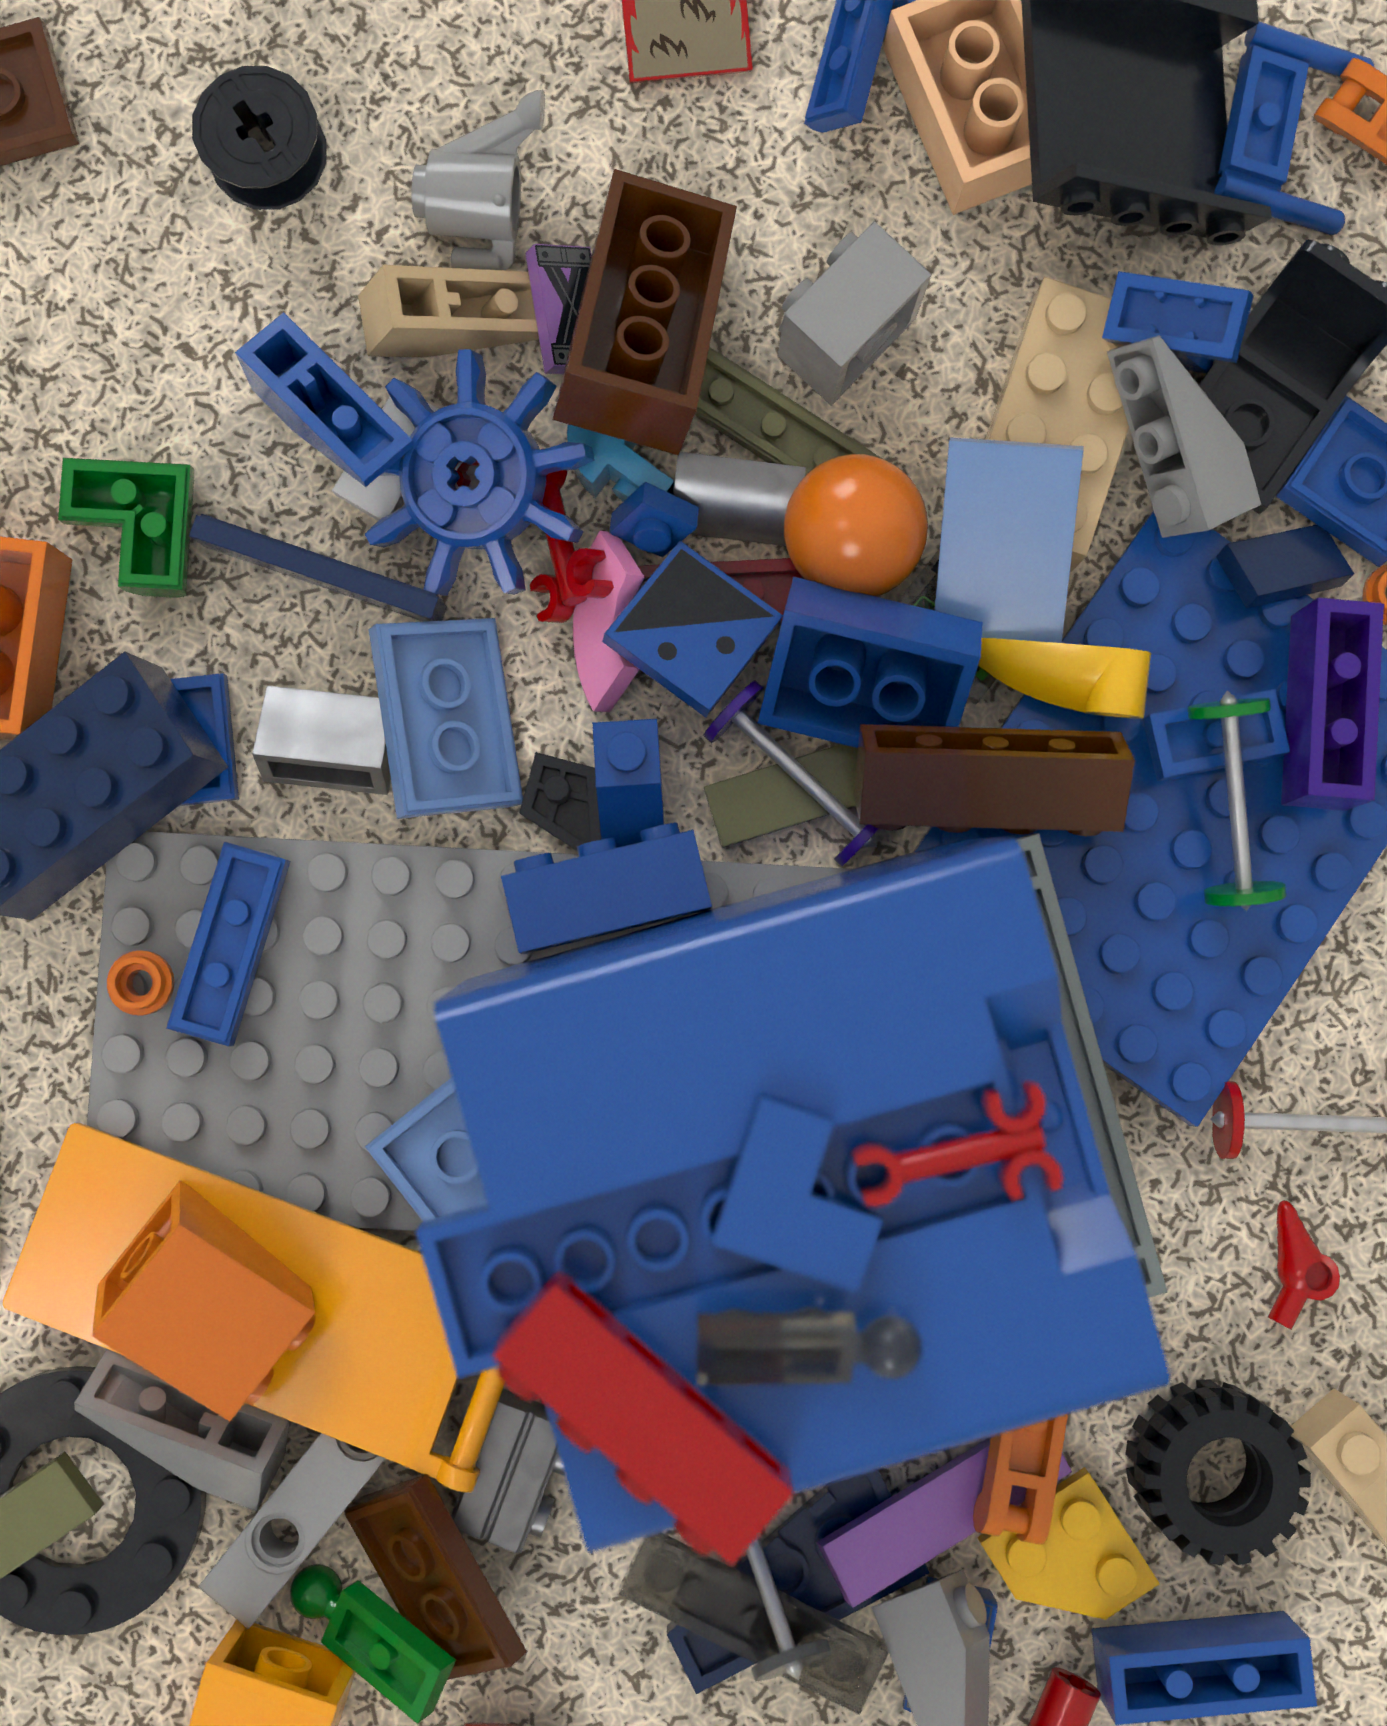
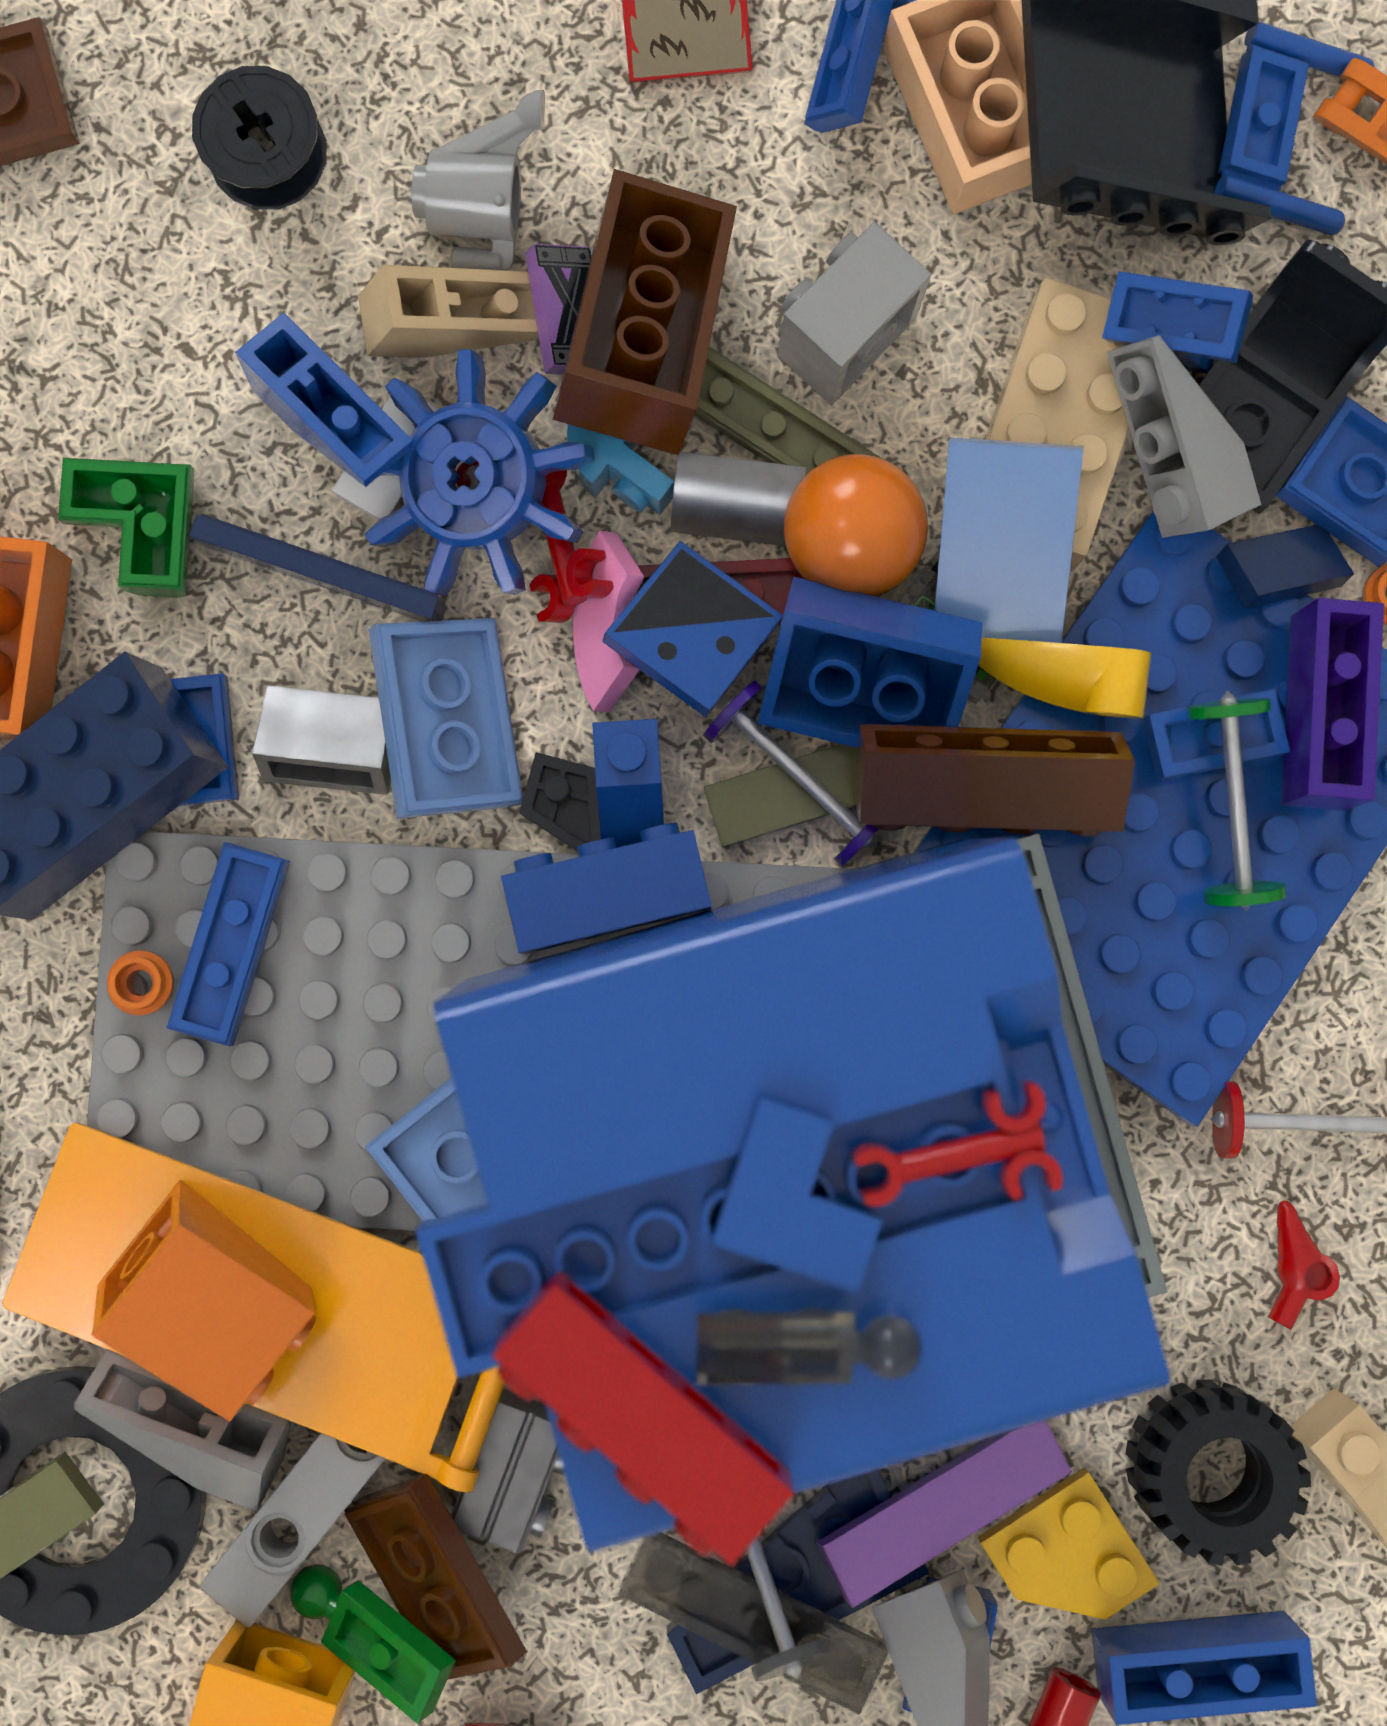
blue plate [609,482,699,558] -> none
orange plate [973,1414,1068,1545] -> none

